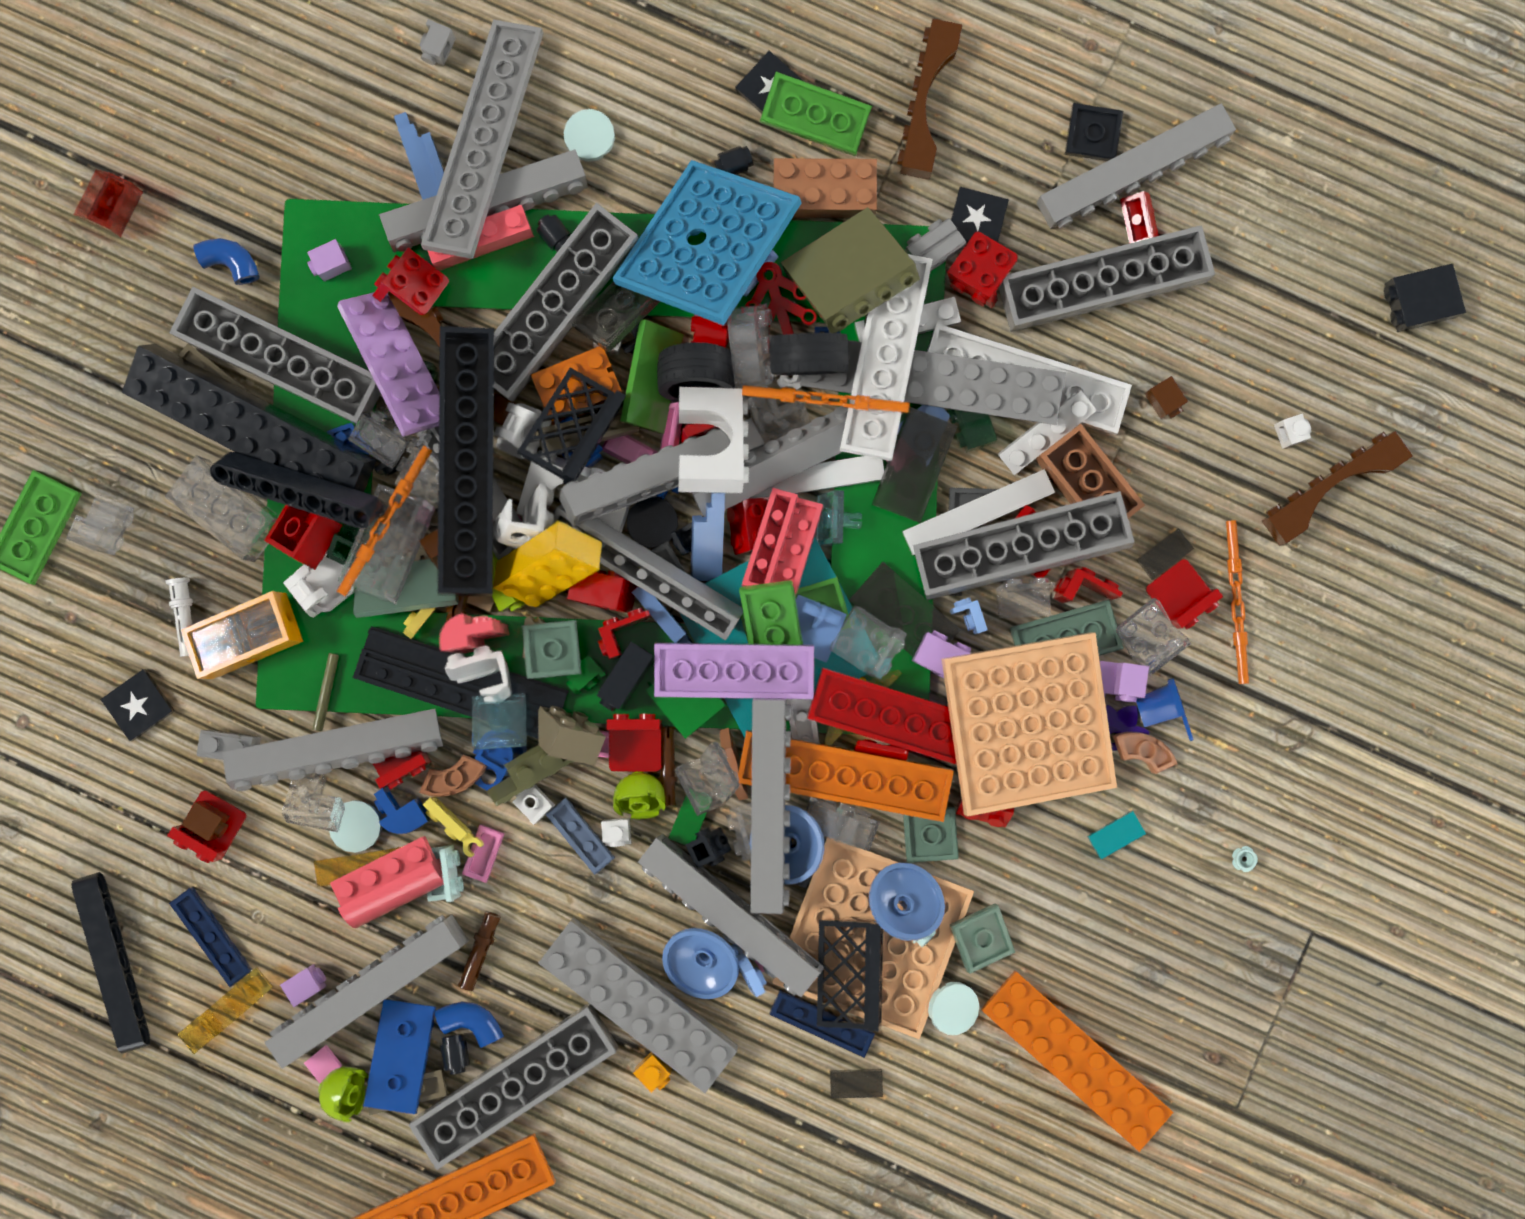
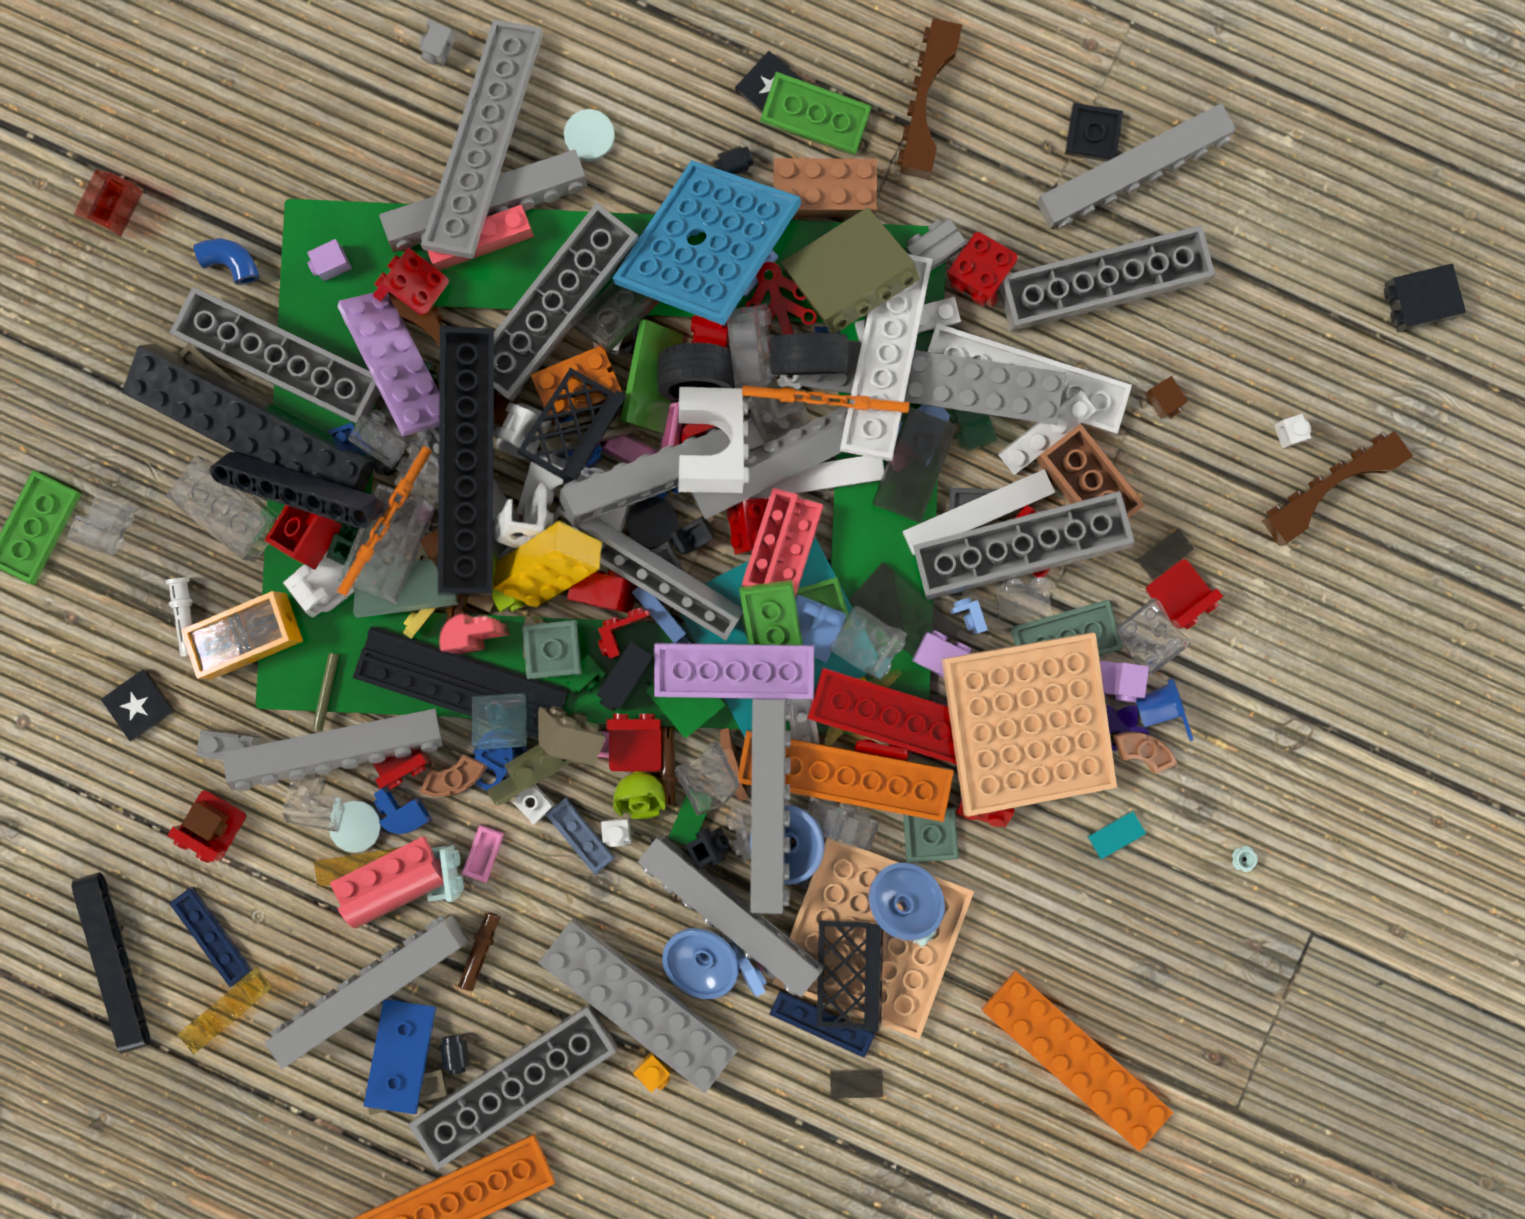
lavender brick [280,964,327,1007] -> none
bright pink tile [304,1045,342,1083] -> none
lime cylinder [318,1066,369,1122] -> none
medium blue piece [394,112,444,200] -> none
light yellow plate [423,796,484,857] -> none
blue cylinder [435,1001,504,1048] -> none
white piece [445,646,512,704] -> none
black brick [536,214,571,252] -> none
medium blue piece [691,492,725,581] -> none
clear light blue tile [817,490,862,547] -> none
light aqua tile [928,982,979,1035] -> none
sand green tile [949,904,1015,974] -> none
black tile [951,186,1009,243] -> none
red bracket [1053,567,1123,603] -> none
red slope [1120,191,1159,244] -> none
orange piece [1226,520,1249,684] -> none

